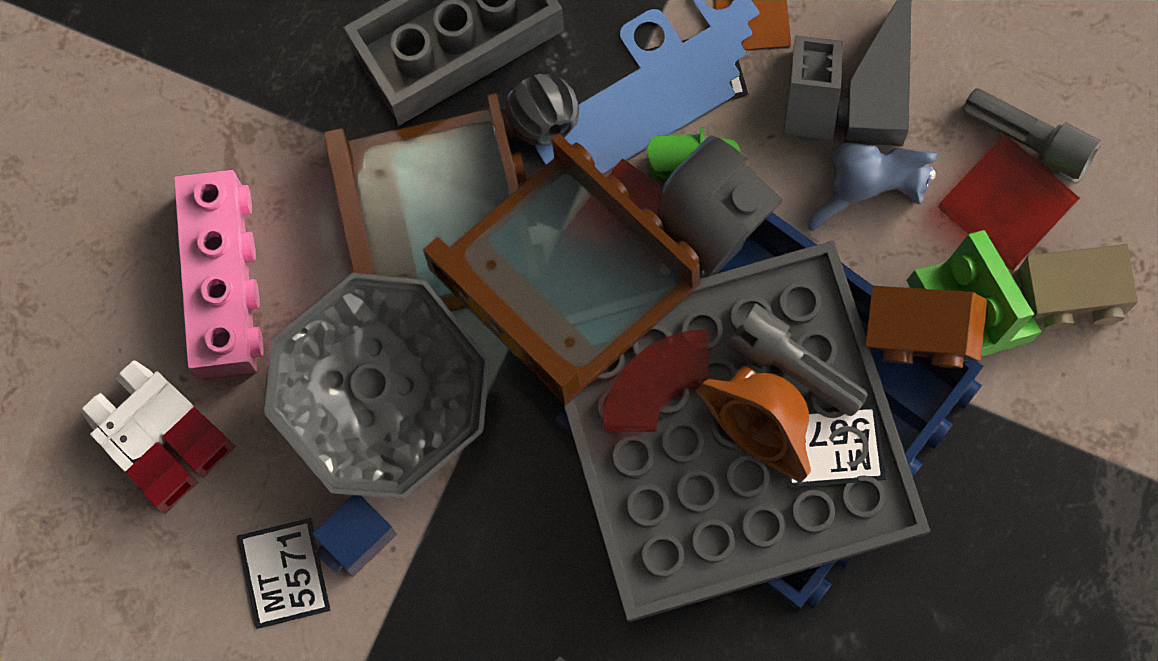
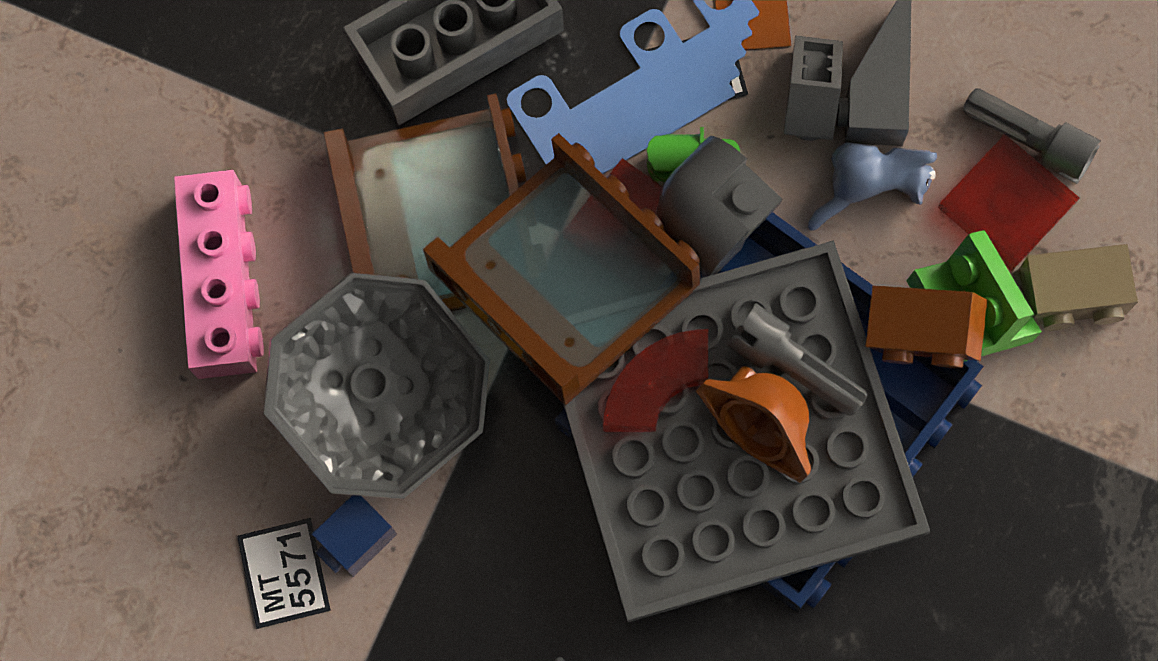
hips [81,360,236,514] -> none
dark grey piece [506,74,579,146] -> none
white sticker [786,404,886,488] -> none

